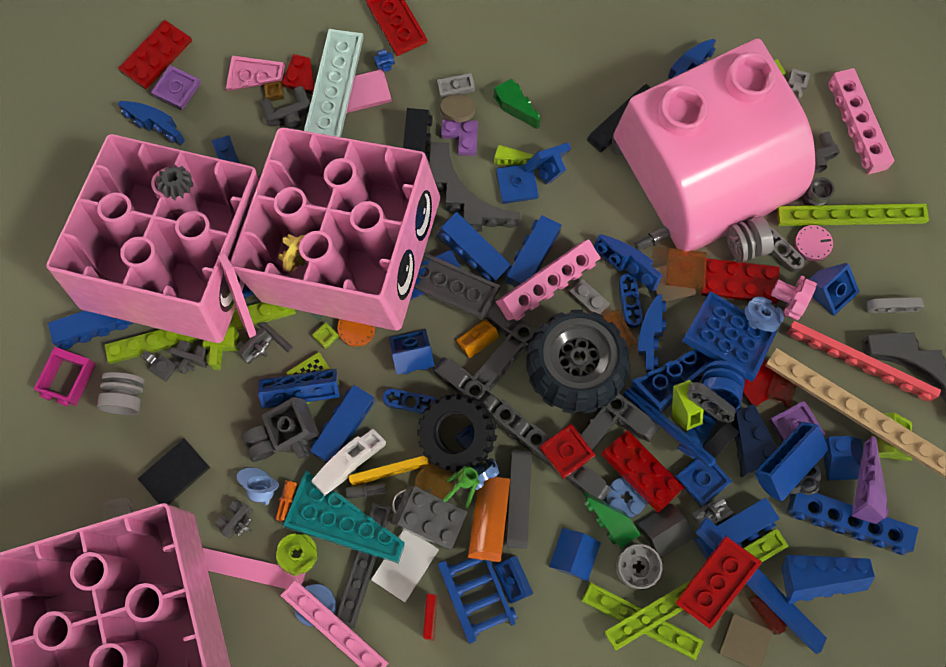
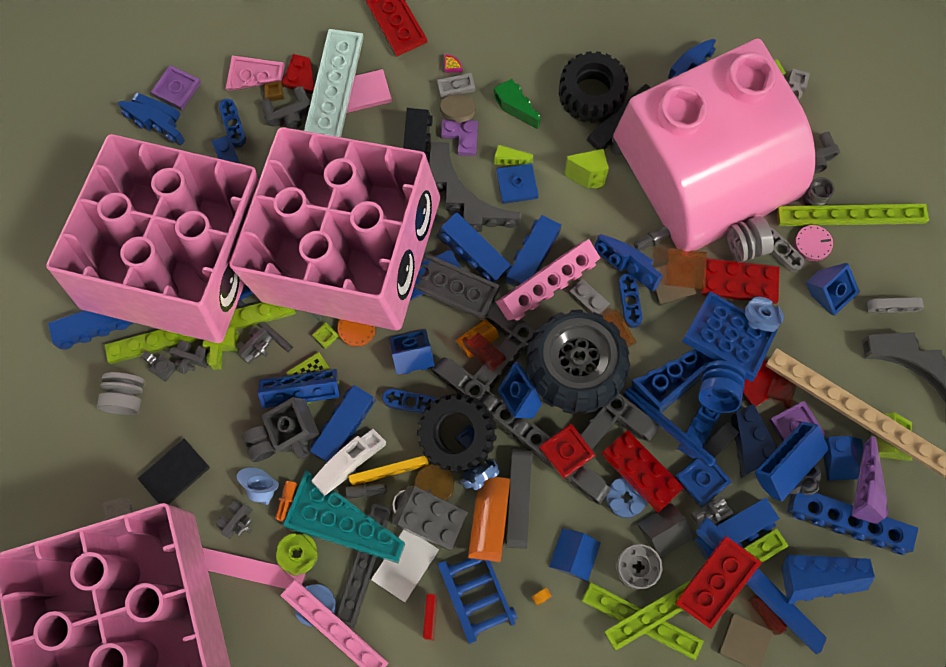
dark pink window [34,347,96,407] -> none
red plate [118,20,192,90] -> none
dark grey gear [156,164,193,200] -> none
bright pink tile [217,254,256,338] -> none
light yellow plate [278,234,306,274] -> none
blue gear [374,49,395,72] -> none
bright green plant [443,466,480,508] -> none
blue slope [494,556,533,604] -> none
blue bracket [523,142,571,185] -> none
green slope [584,492,641,548] -> none
blue slope [638,295,666,374] -> none
lime slope [671,380,704,431] -> none
dark grey beam [687,382,735,423] -> none
bright pink piece [771,275,817,321] -> none
coral plate [786,321,941,402] -> none
bright pink brick [829,68,894,175] -> none
none -> blue beam [131,93,181,123]
none -> blue beam [219,99,246,147]
none -> tile [445,54,462,73]
none -> clear red panel [462,332,506,372]
none -> blue slope [497,361,542,419]
none -> light orange axle [532,587,552,606]
none -> black tyre [559,51,629,123]
none -> lime slope [564,149,609,189]

